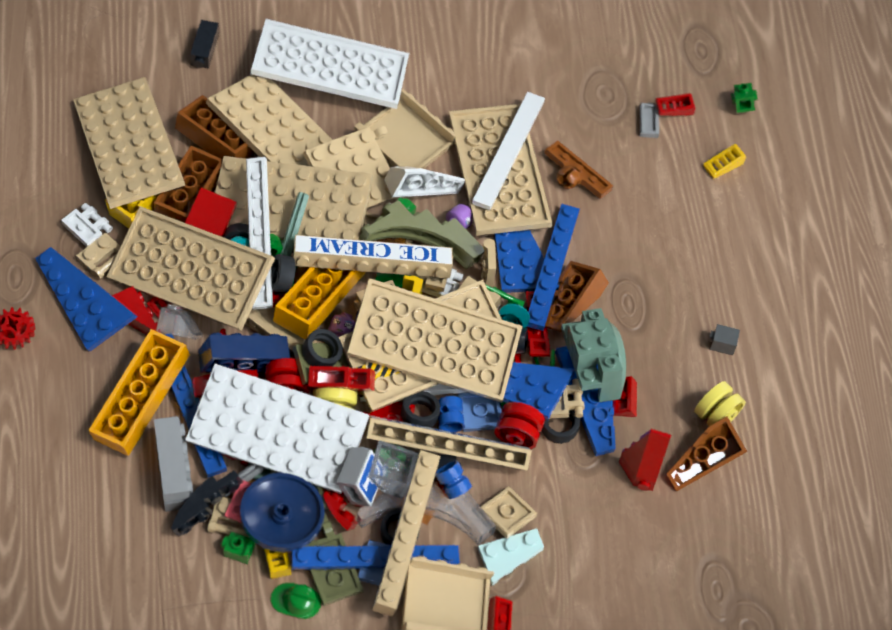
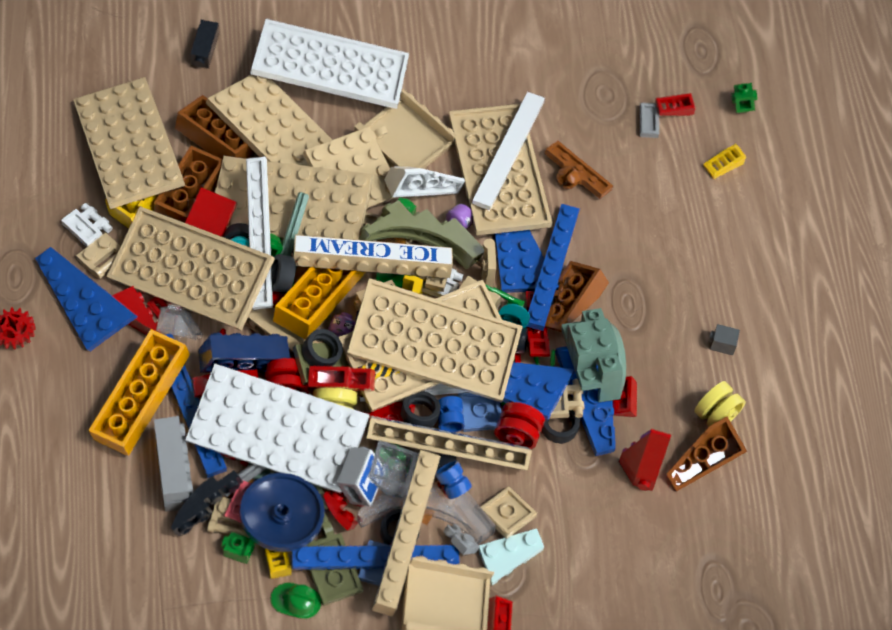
none -> light grey plate [443,524,480,555]

